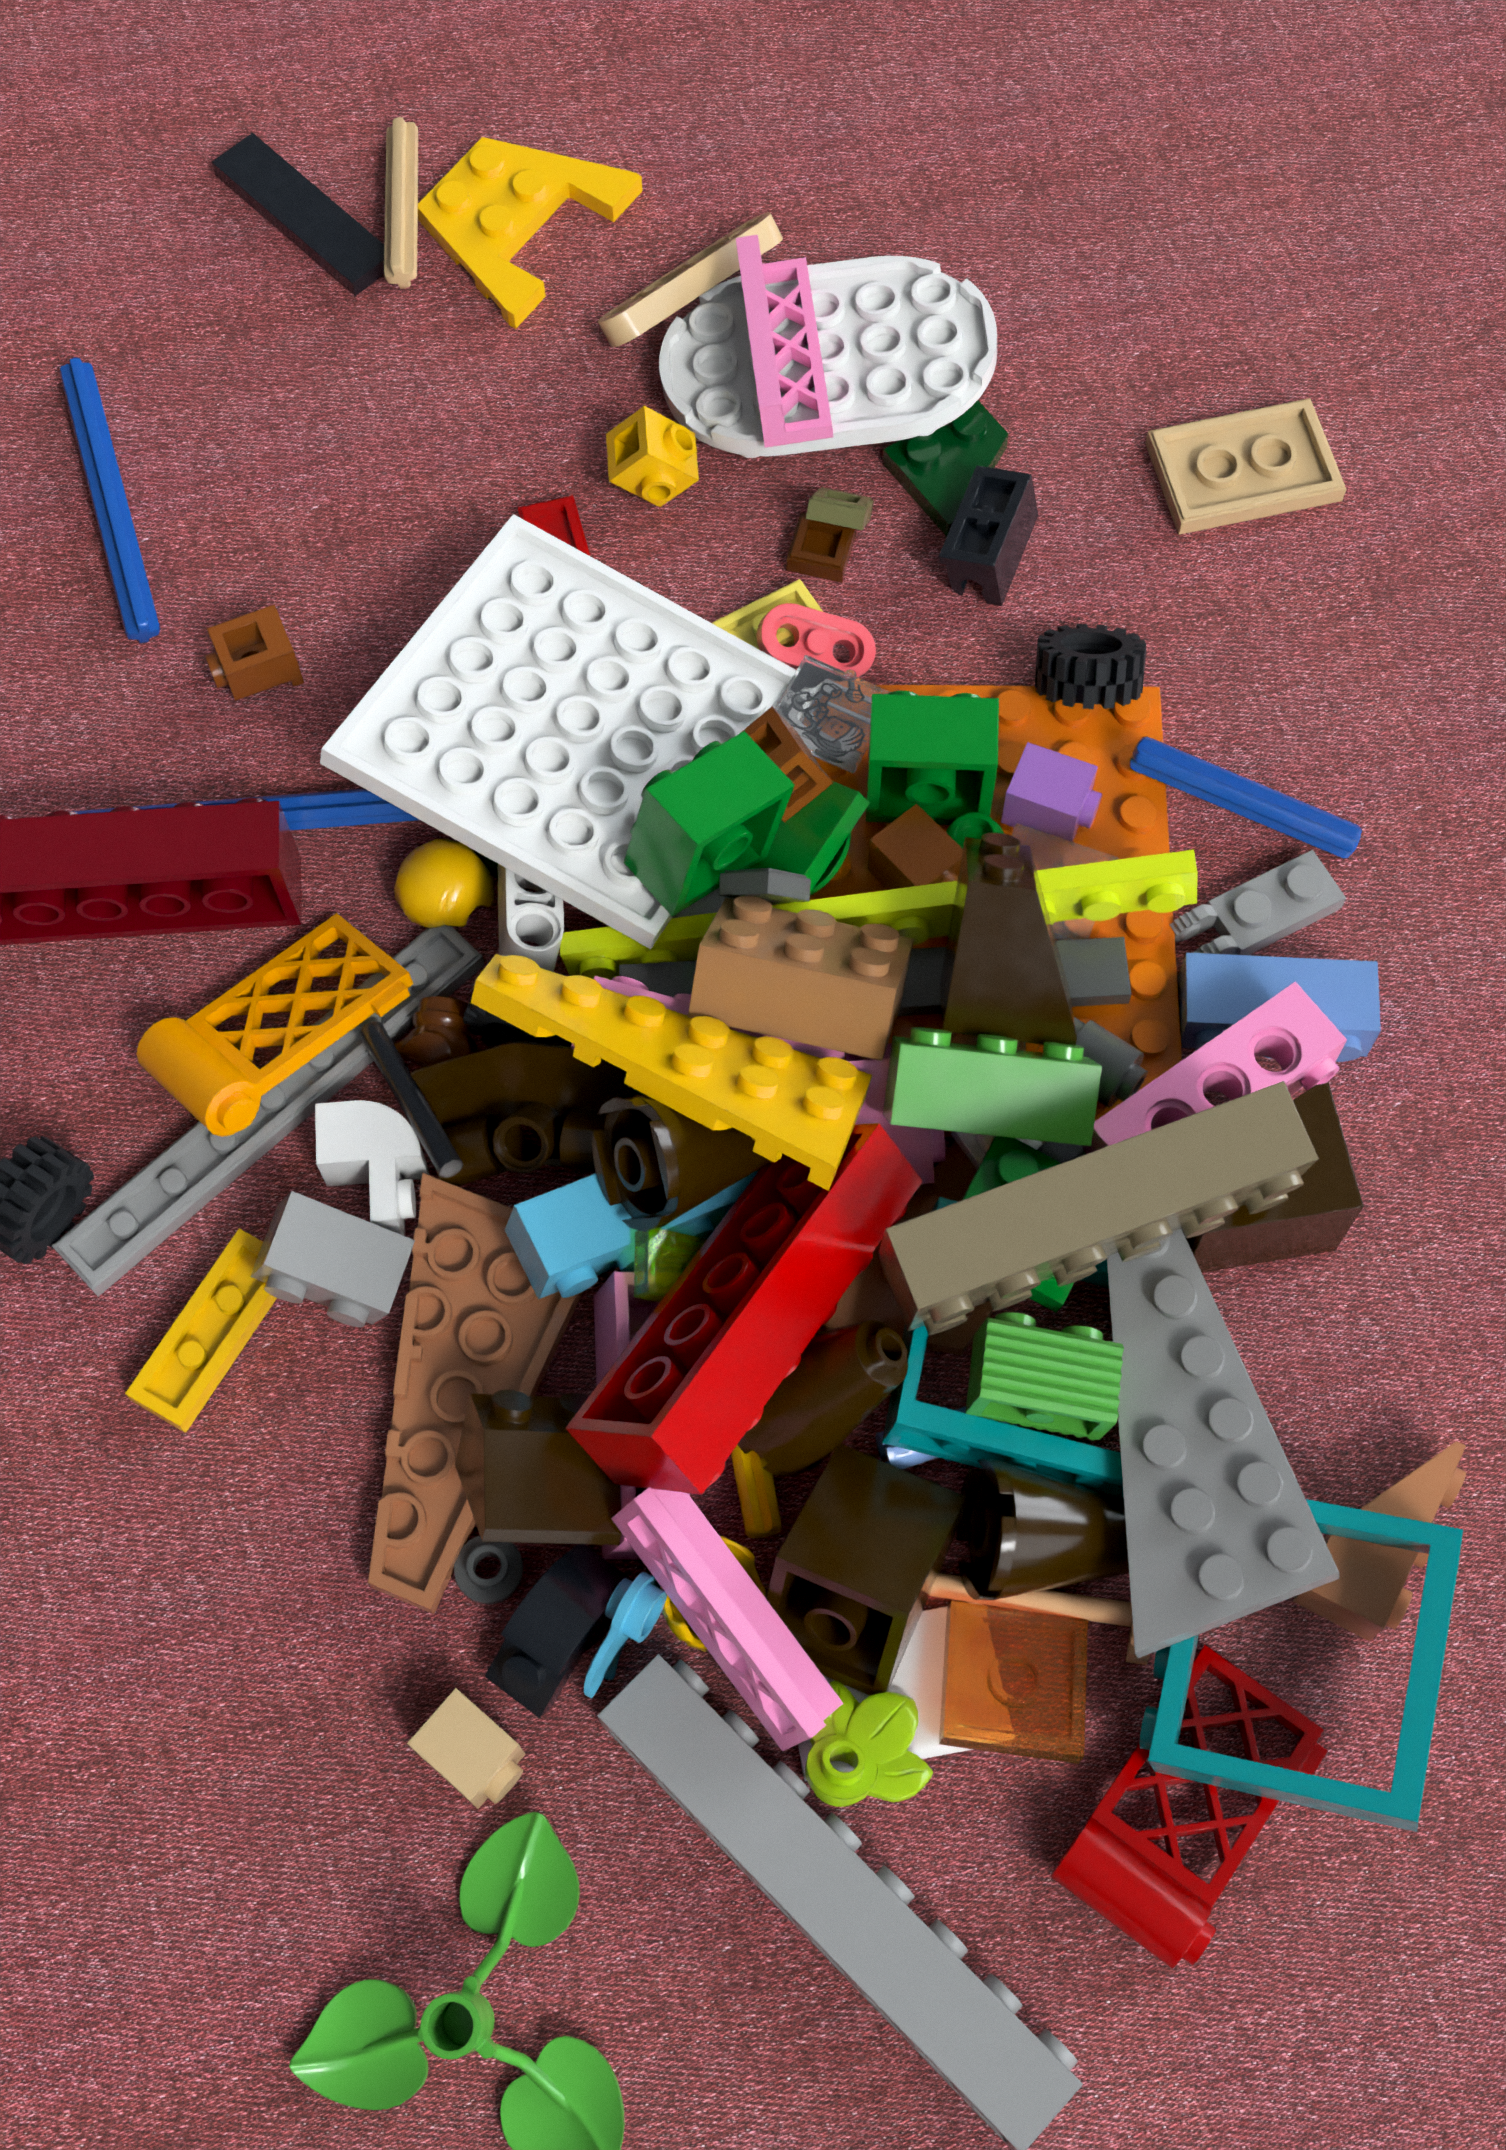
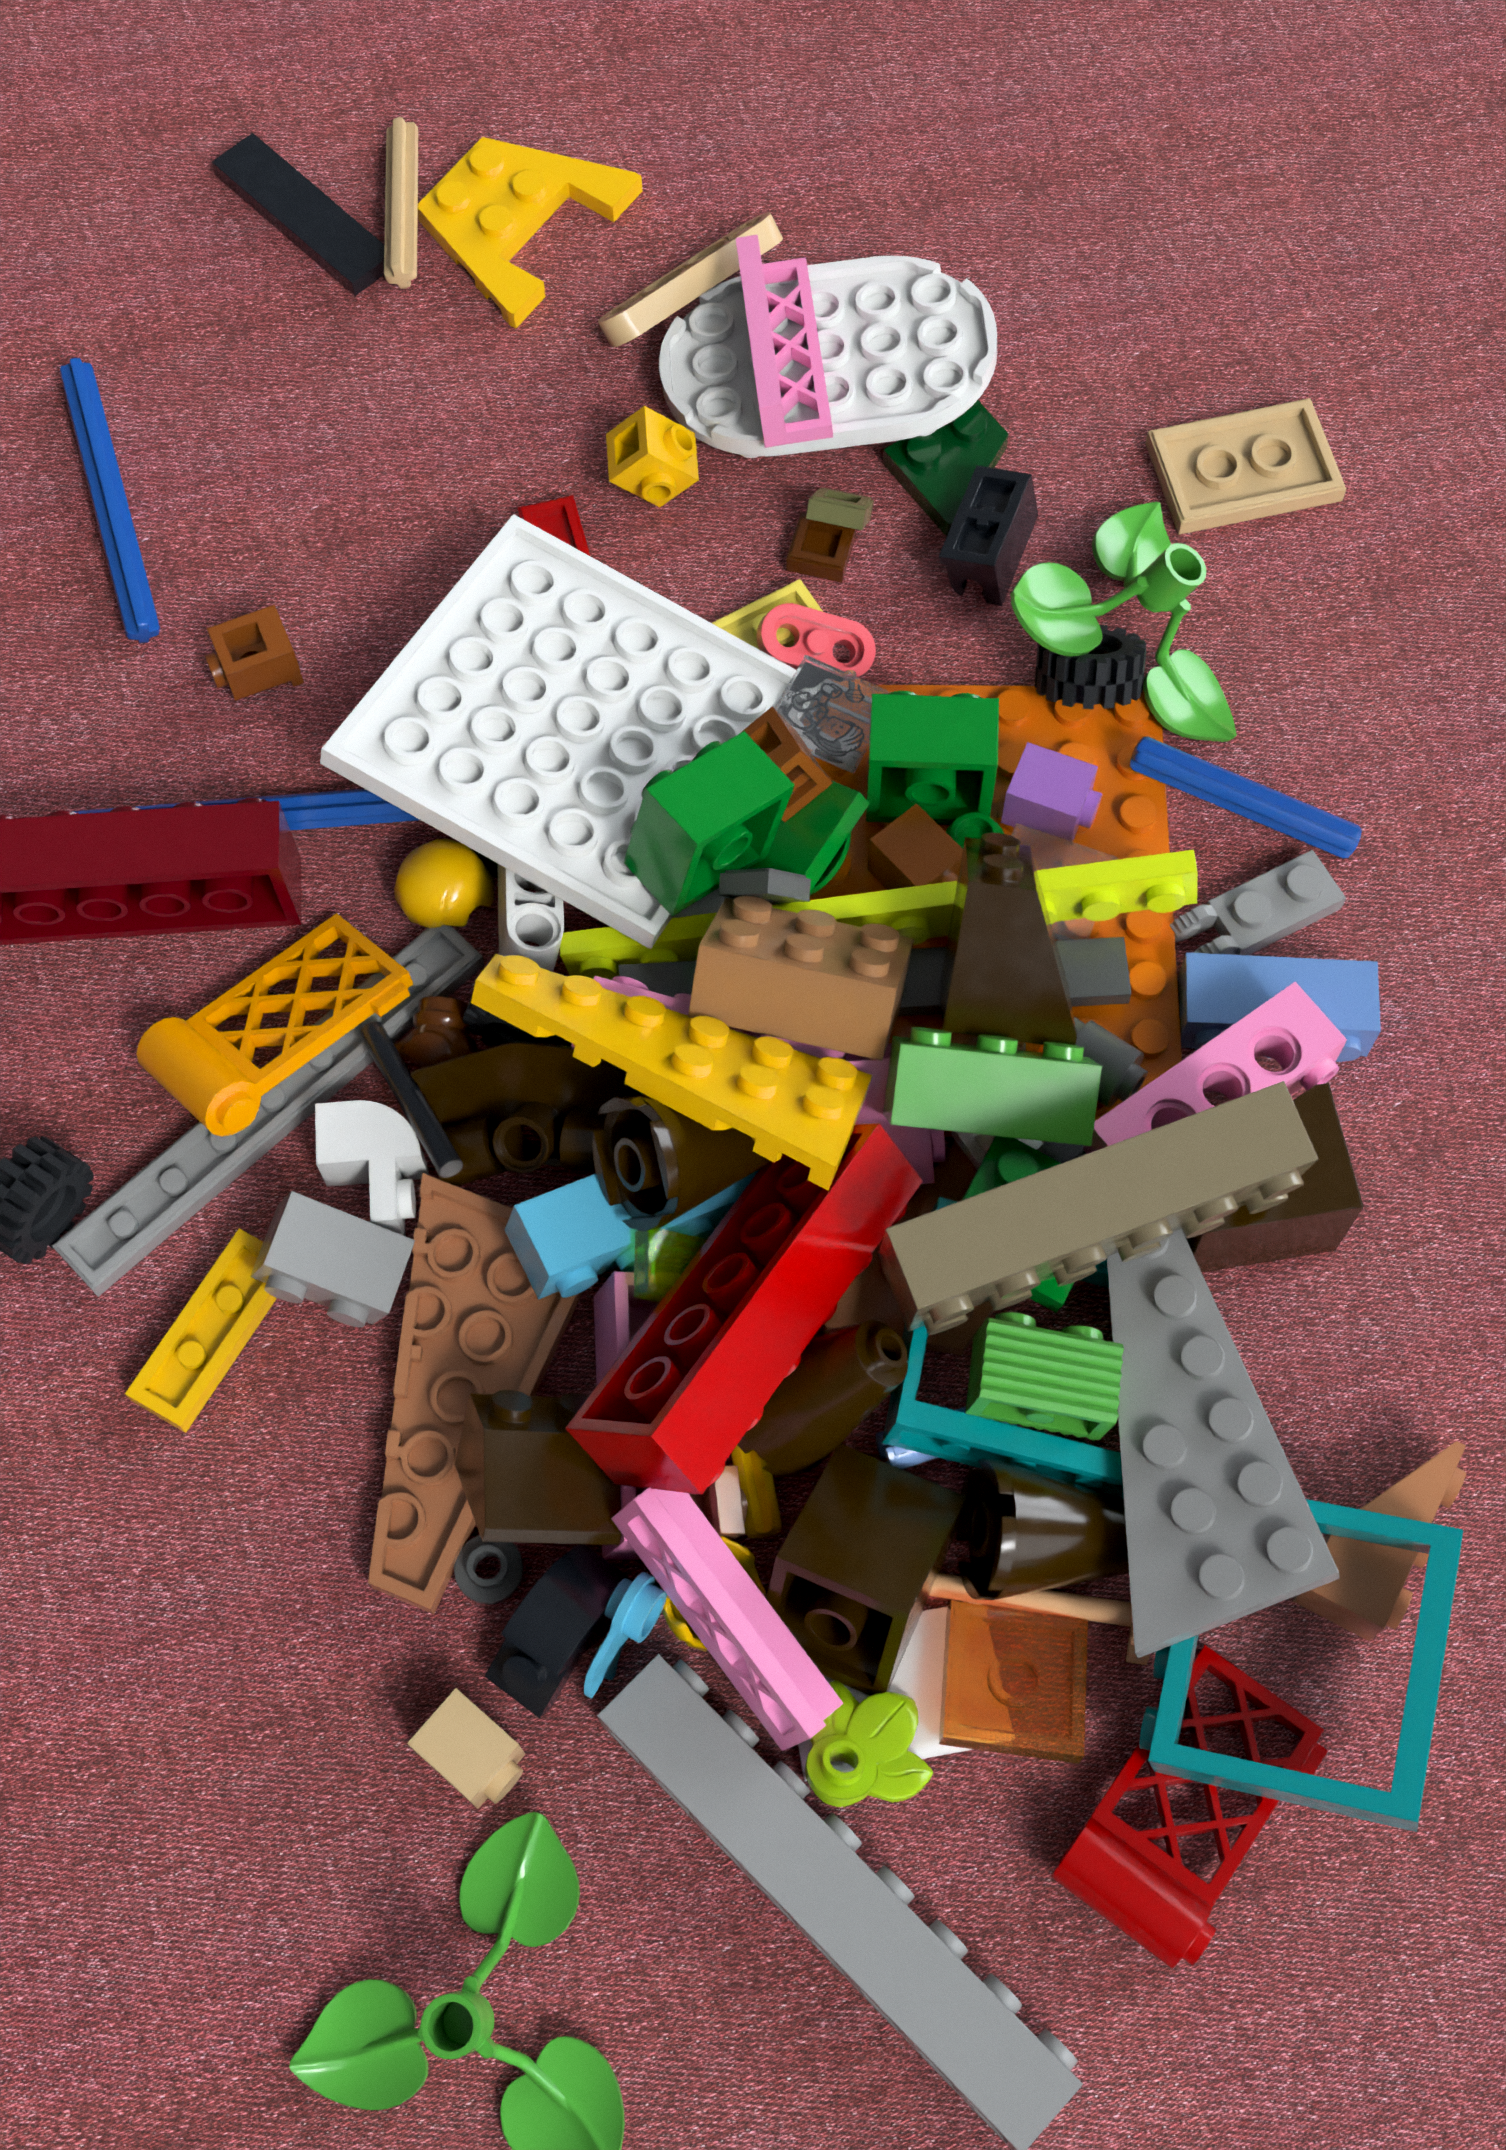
none -> nougat plate [690,1466,748,1540]
none -> bright green plant [1010,502,1237,742]

